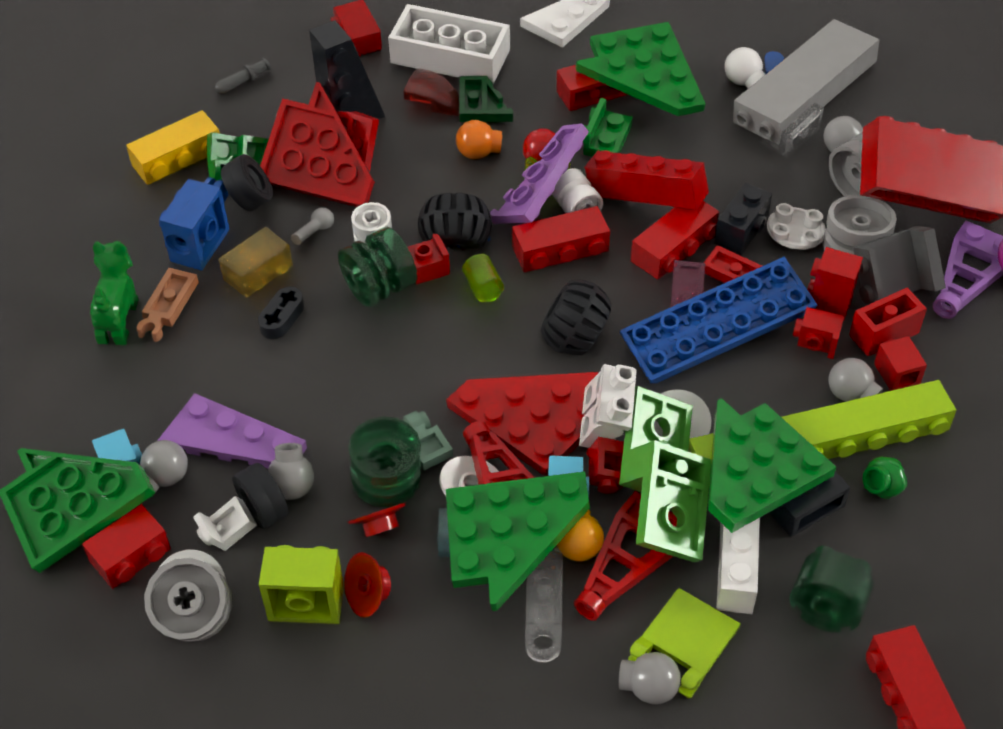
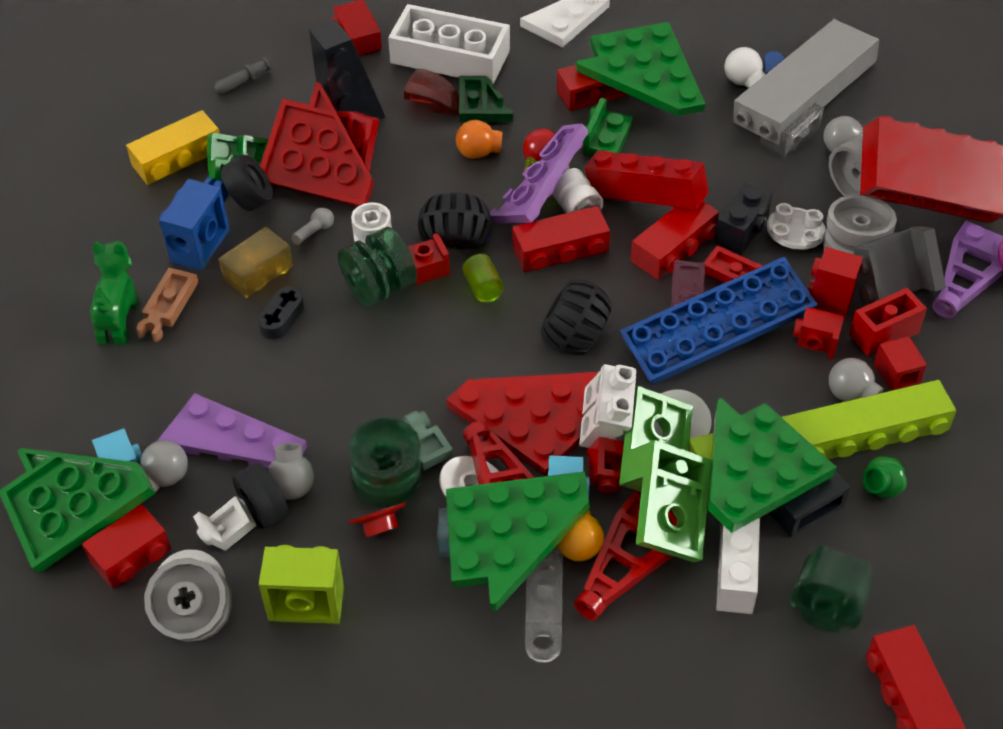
red piece [344,552,391,618] -> none
light grey piece [619,652,681,705] -> none
lime flag [628,588,741,699] -> none

